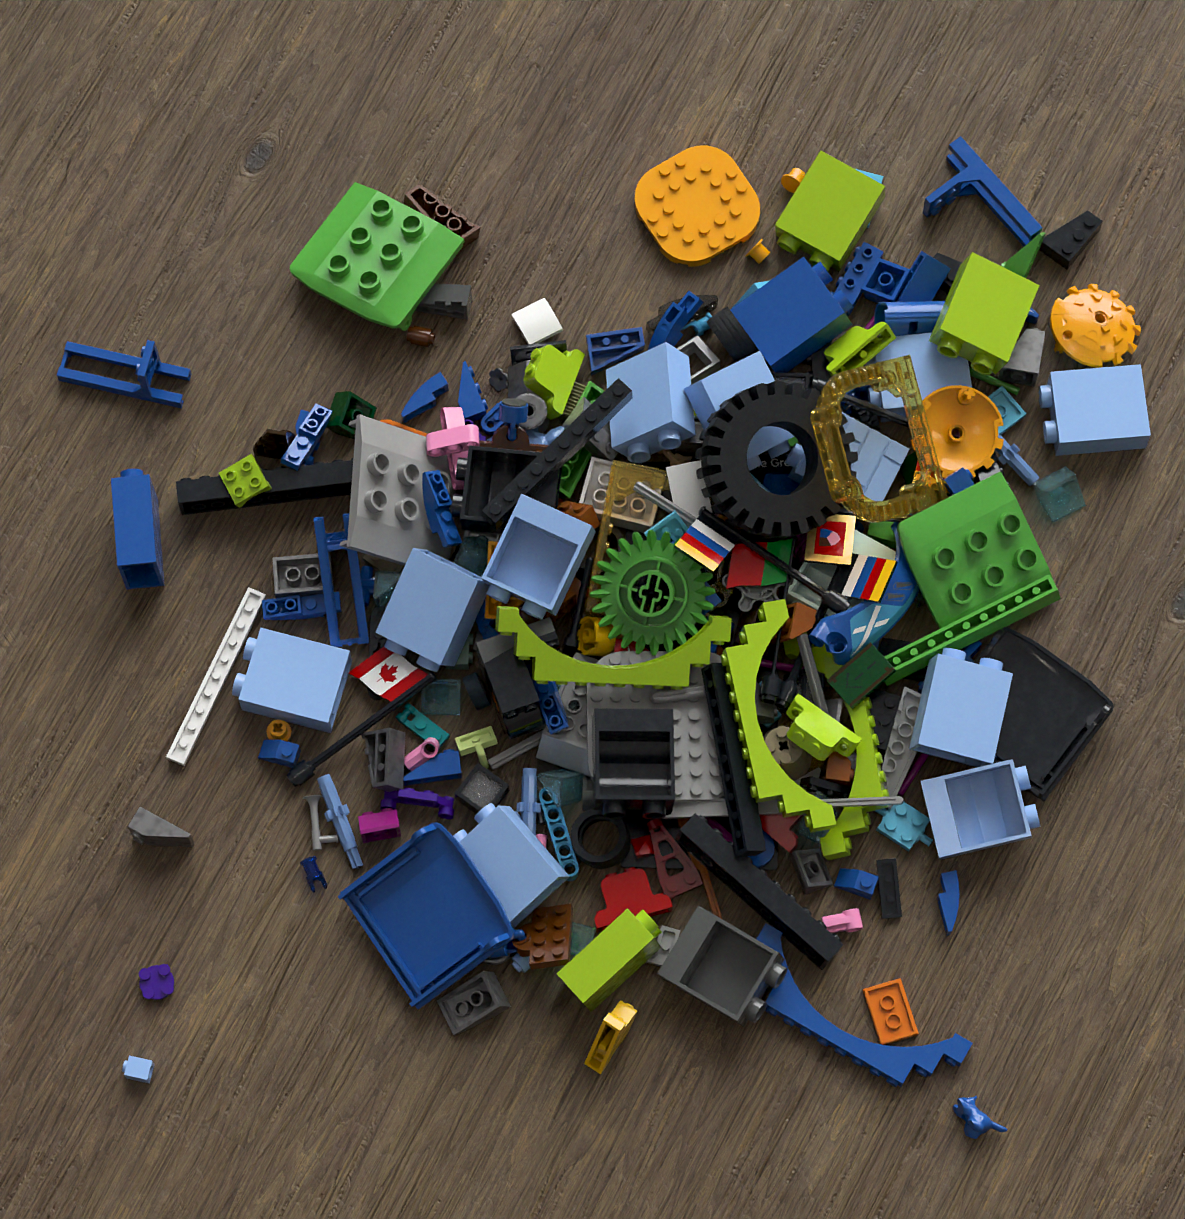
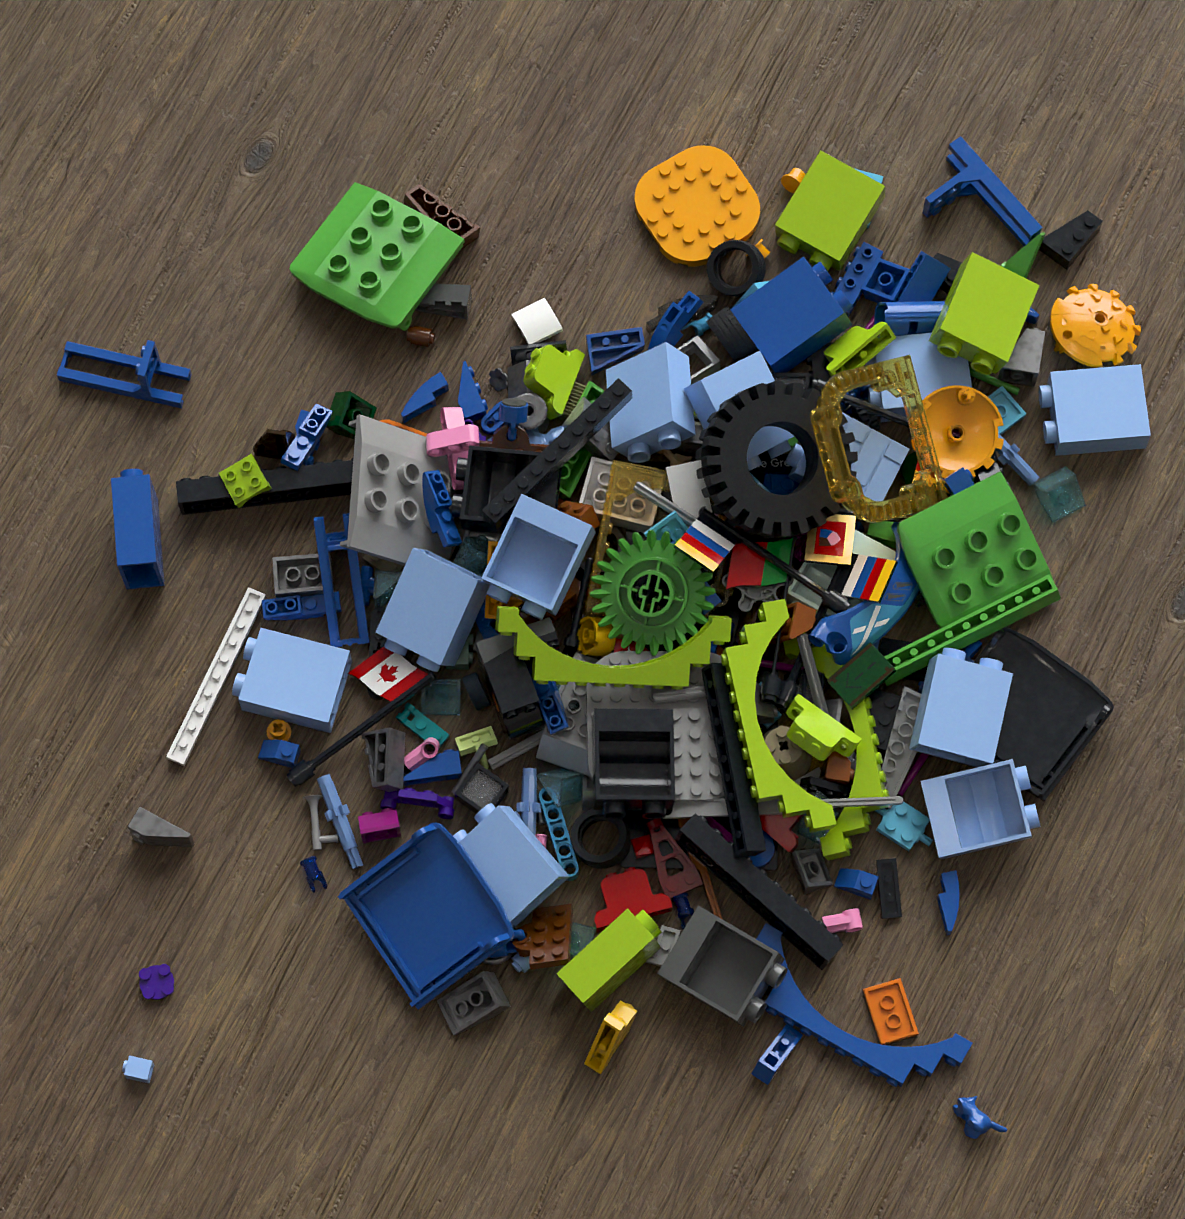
none -> flat silver bar [452,743,488,794]
none -> clear blue piece [671,893,695,929]
none -> black tyre [707,240,766,297]
none -> blue slope [751,1024,803,1085]

